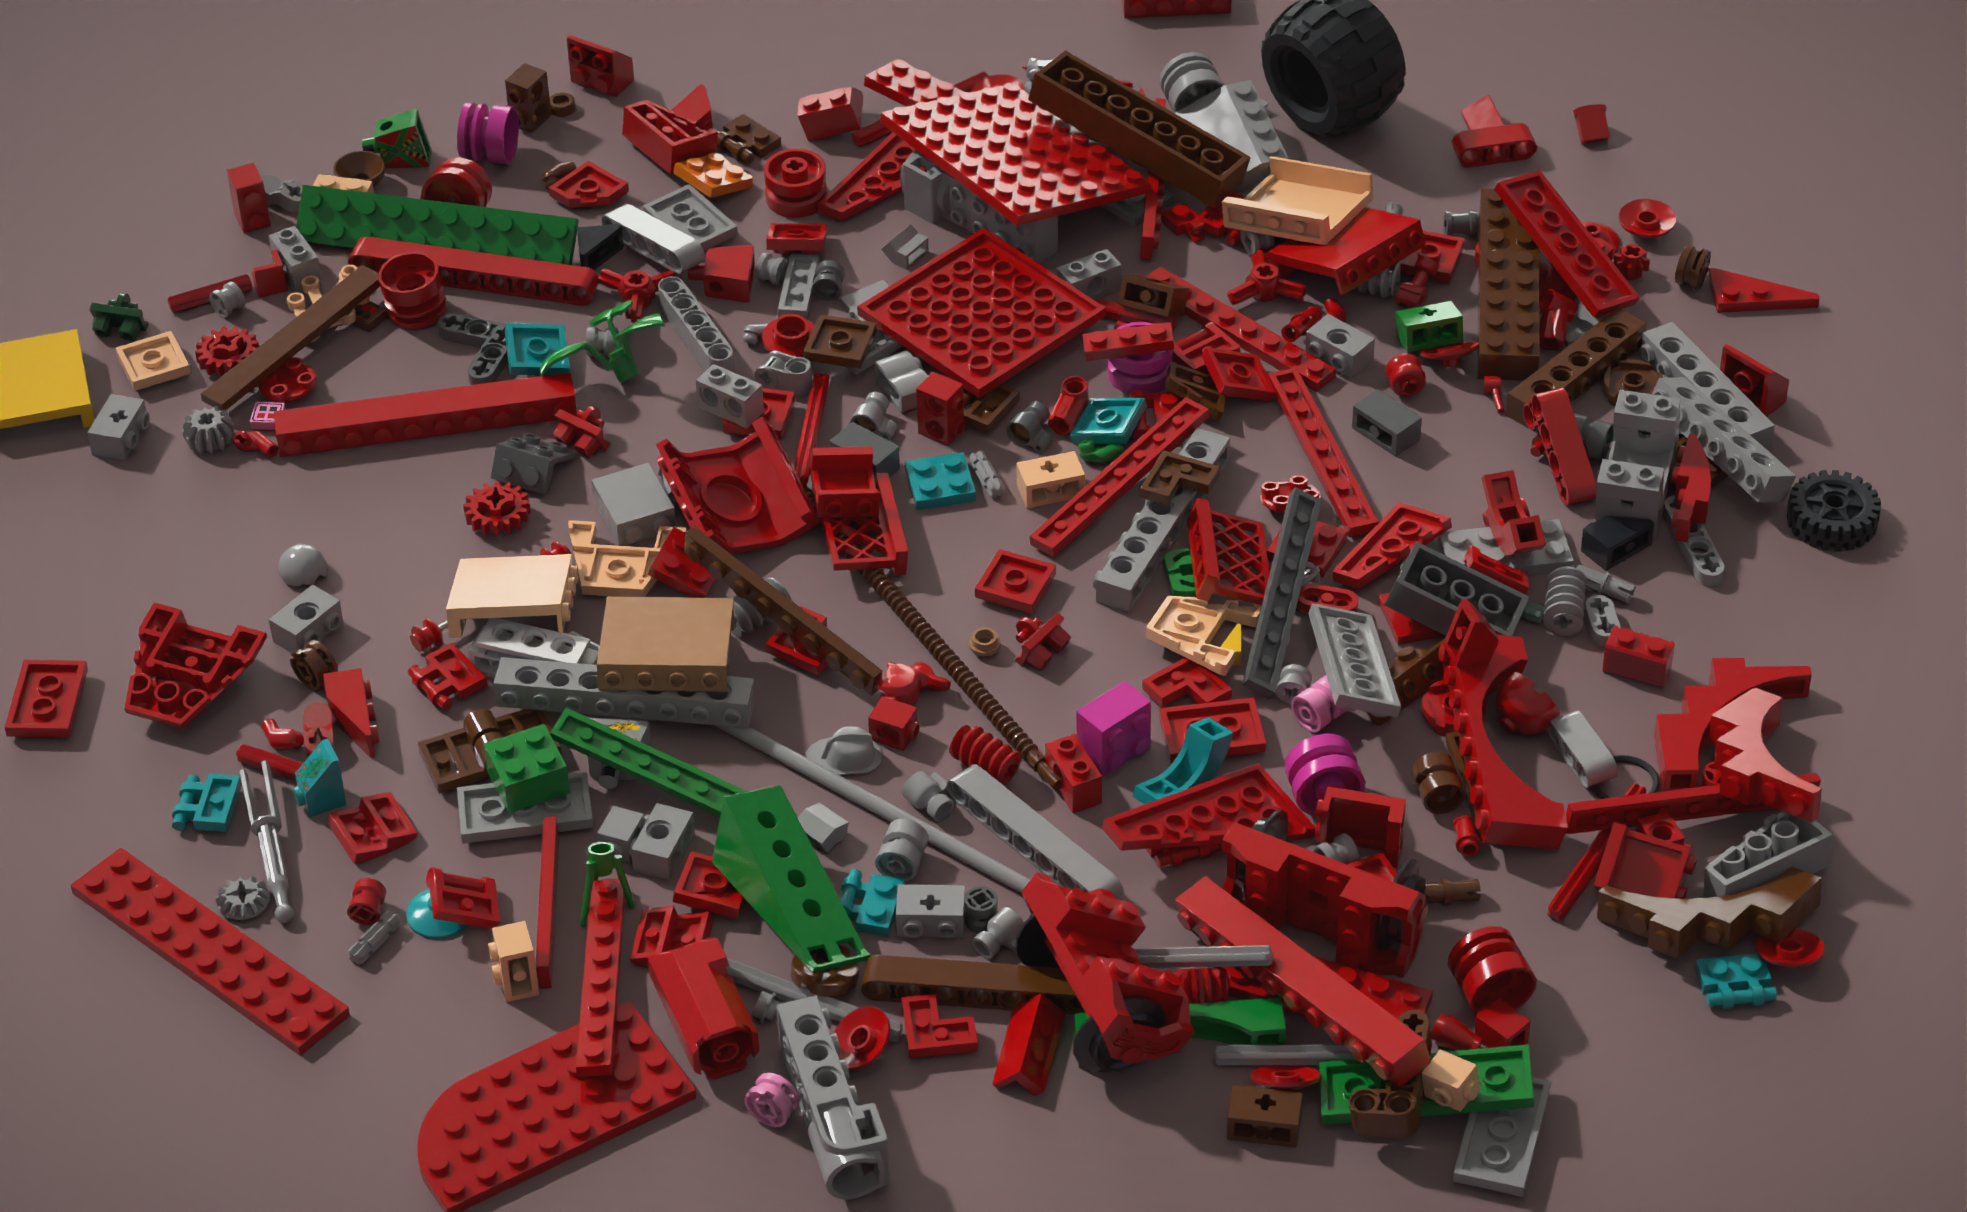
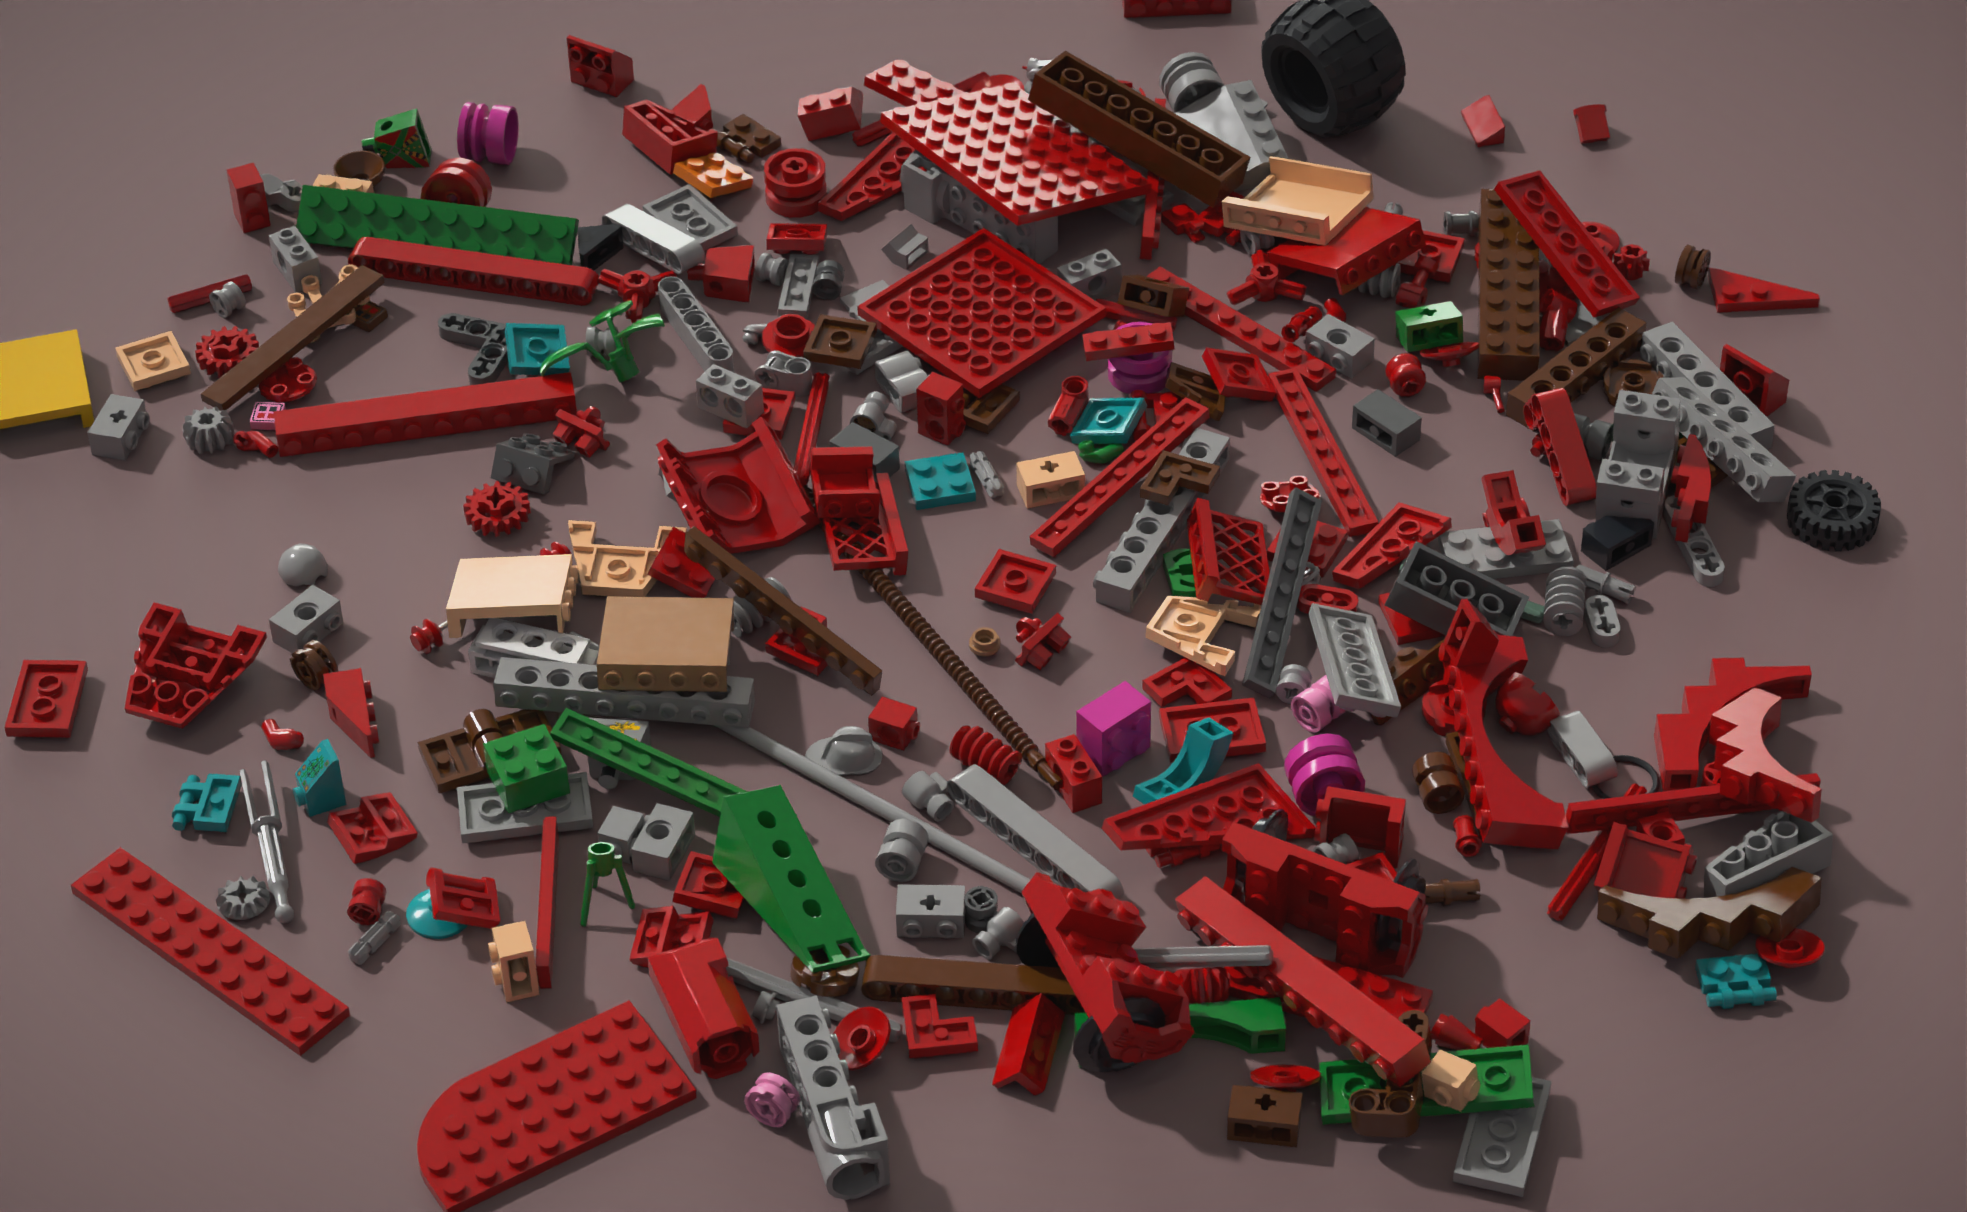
dark green hips [90,293,149,341] -> none
red axle [236,744,303,781] -> none
red panel [251,249,287,298] -> none
red piece [303,702,334,756] -> none
red wheel [379,252,447,329] -> none
red plate [407,642,488,710] -> none
reddish brown brick [505,63,552,133] -> none
reddish brown arm [542,161,576,189] -> none
red plate [549,161,629,208] -> none
reddish brown tile [550,92,576,117] -> none
red plate [576,879,626,1077] -> none
light grey brick [591,463,676,546] -> none
light grey piece [798,803,849,853] -> none
teal plate [840,869,905,937] -> none
red animal [878,662,951,706] -> none
dark grey piece [1006,401,1052,453] -> none
red plate [1172,322,1241,373] -> none
light grey axle [1215,1045,1356,1066] -> none
yellow piece [1221,624,1241,666] -> none
red wheel [1447,926,1537,1015] -> none
red beam [1451,123,1537,167] -> none
red plate [1463,545,1529,595] -> none
red brick [1602,626,1675,688] -> none
red dish [1618,199,1676,238] -> none

